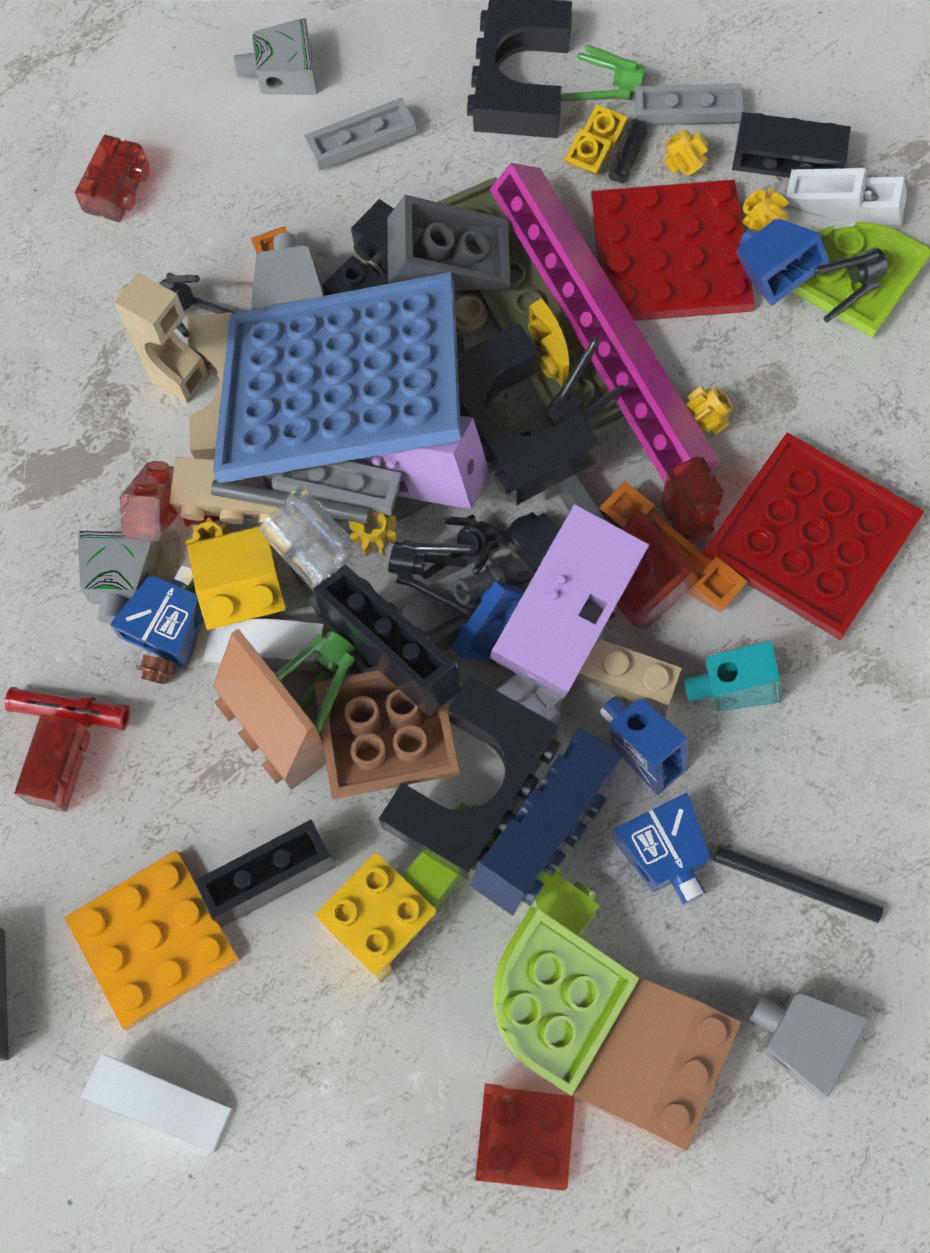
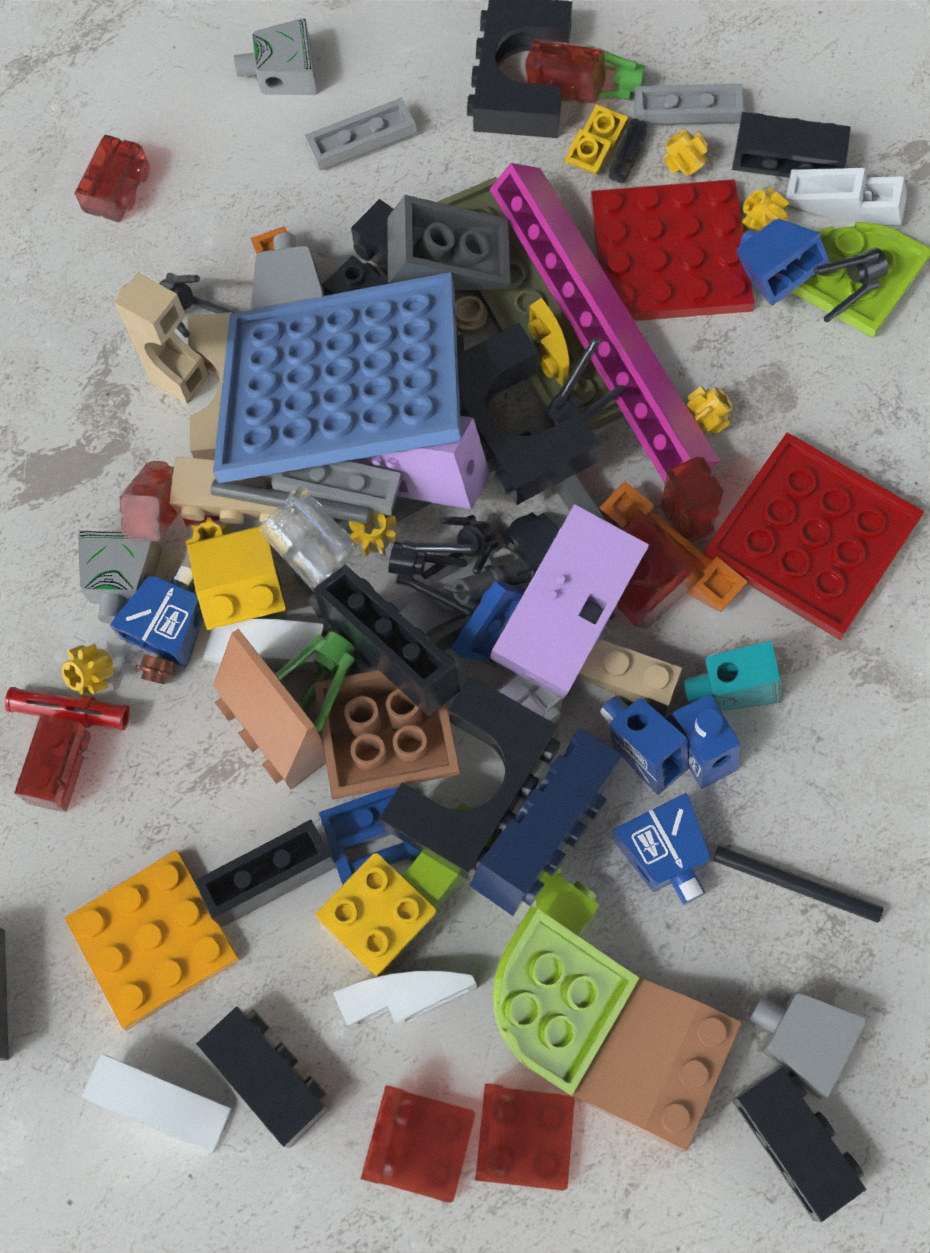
none -> yellow gear [62,643,114,695]
none -> black brick [196,1006,330,1148]
none -> blue plate [319,787,421,885]
none -> white slope [333,971,477,1030]
none -> clear red bracket [360,1085,475,1203]
none -> clear red brick [525,39,606,104]
none -> blue torso [665,694,741,790]
none -> black brick [731,1067,867,1222]

